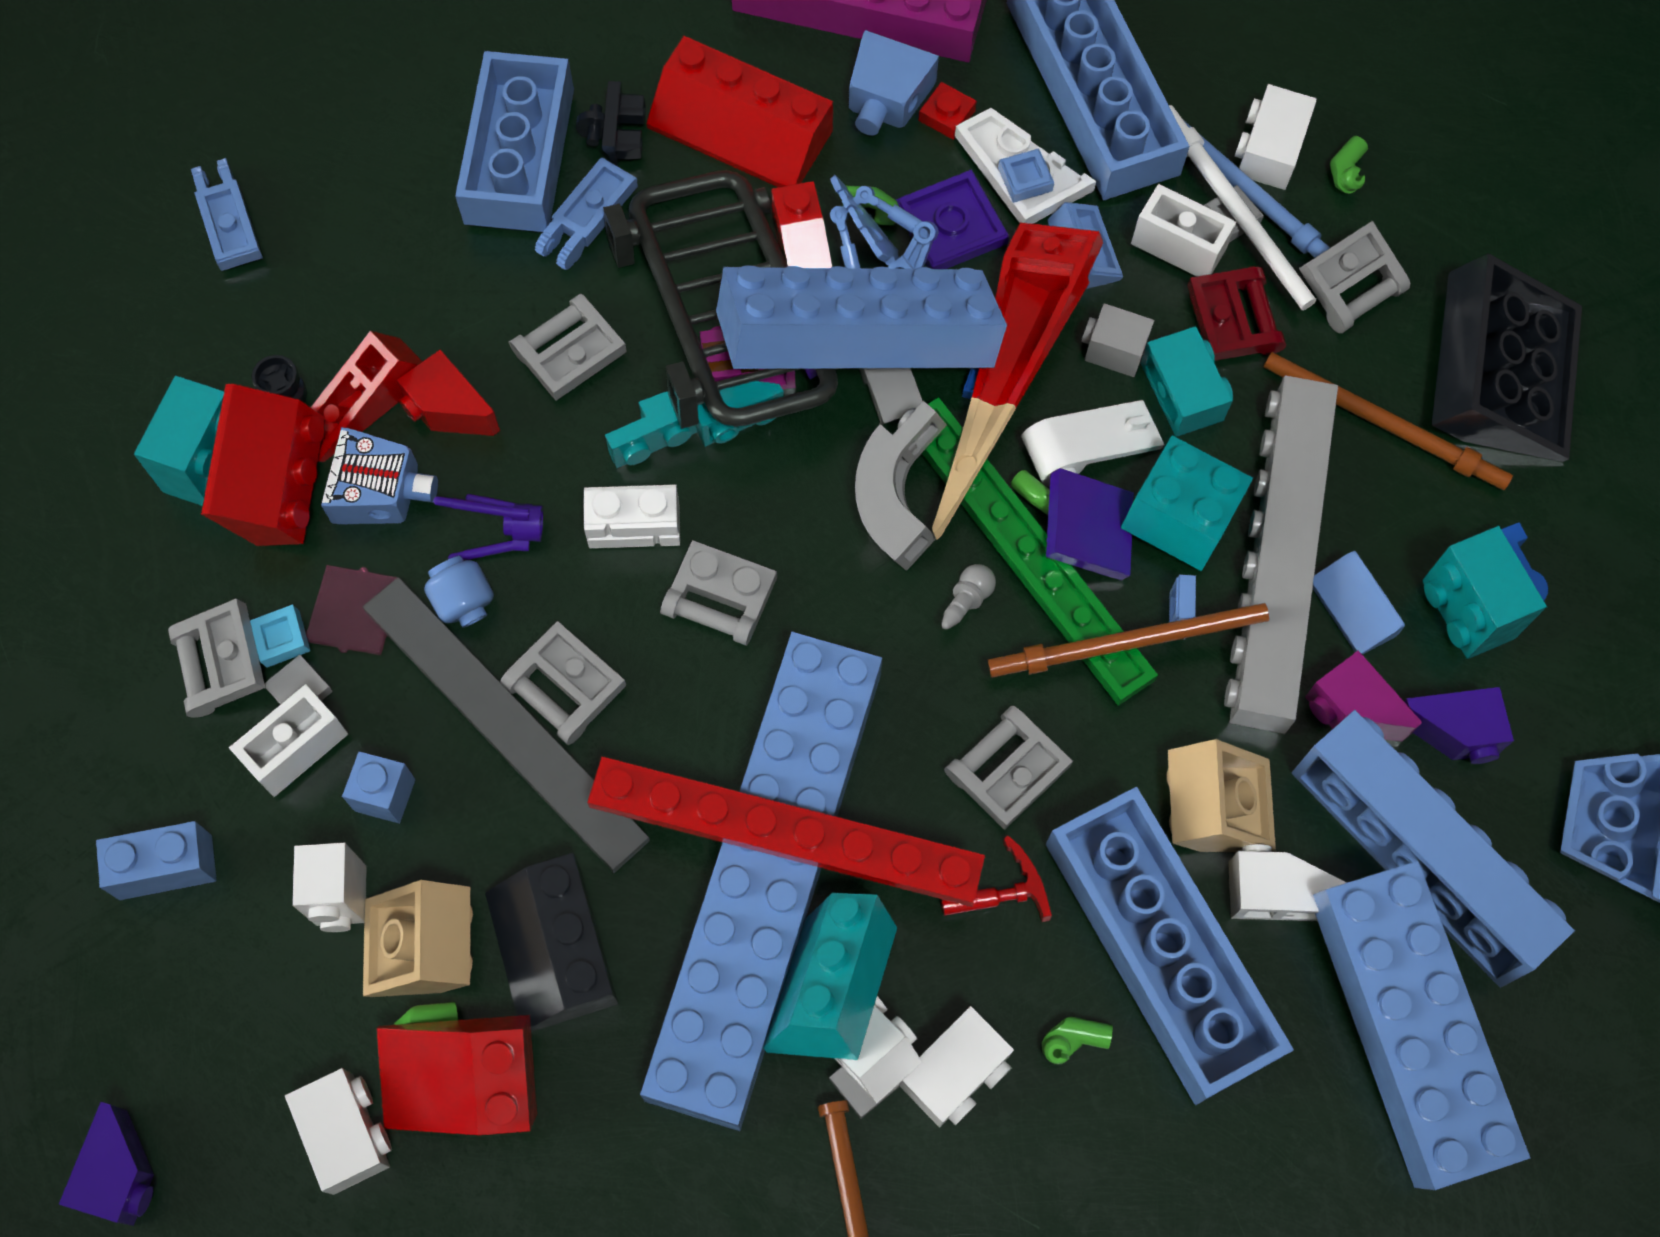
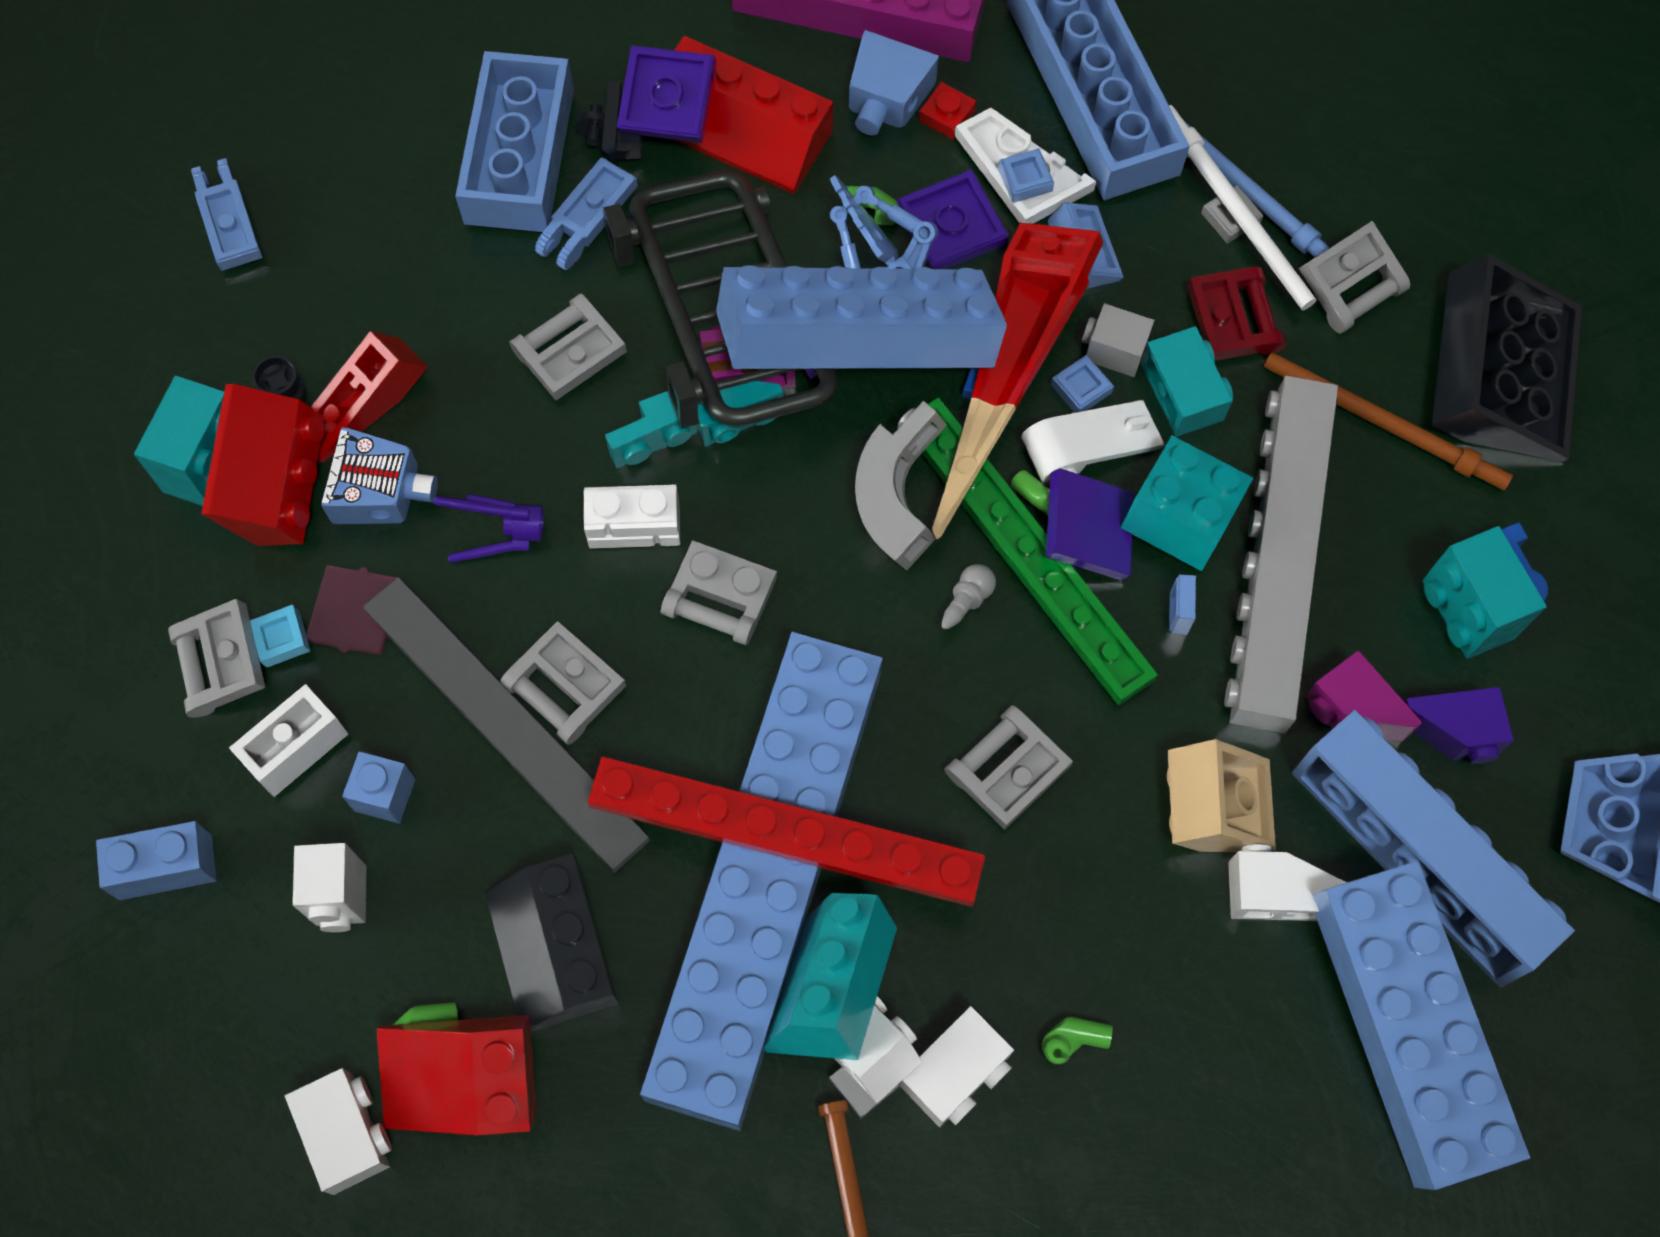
dark purple slope [59,1102,154,1226] -> none
light grey tile [264,654,333,705] -> none
tan slope [363,880,473,997] -> none
red slope [397,350,500,436] -> none
medium blue head [424,556,494,628] -> none
slope [771,181,832,268] -> none
light grey slope [859,368,923,425] -> none
red piece [940,836,1052,922] -> none
dark orange bar [987,603,1269,678] -> none
medium blue brick [1046,787,1294,1106] -> none
white brick [1131,184,1236,276] -> none
white brick [1234,84,1317,190] -> none
medium blue slope [1312,551,1405,655] -> none
bright green arm [1330,136,1368,194] -> none
none -> dark purple tile [617,45,717,143]
none -> medium blue tile [1051,355,1114,413]

